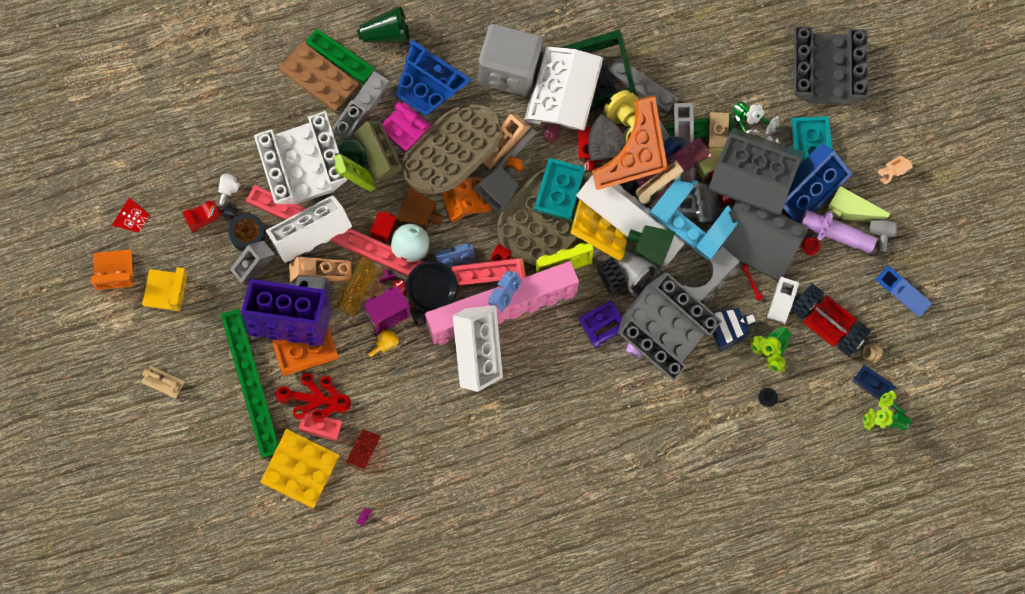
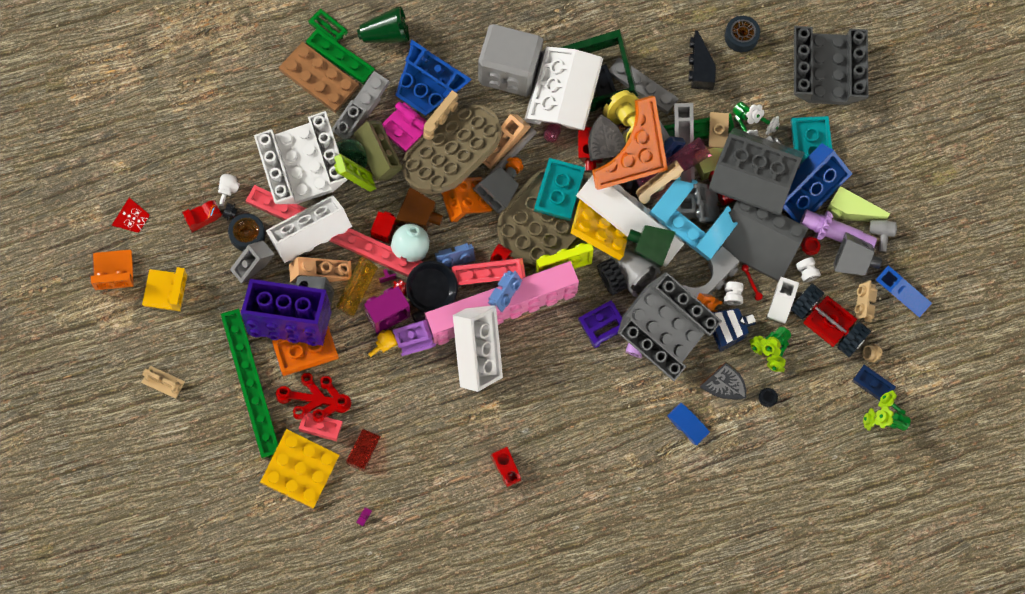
light nougat plate [878,156,913,184] -> none
none -> green tile [308,8,348,42]
none -> medium lavender plate [393,319,436,356]
none -> tan plate [423,91,459,140]
none -> red leg [490,447,521,487]
none -> blue slope [667,403,710,445]
none -> black slope [688,30,716,90]
none -> orange plate [697,293,723,312]
none -> shield [700,362,746,400]
none -> wheel [724,15,761,53]
none -> white wheel [724,282,743,306]
none -> white wheel [796,257,821,283]
none -> torso [833,232,882,275]
none -> tan hinge [855,281,878,322]

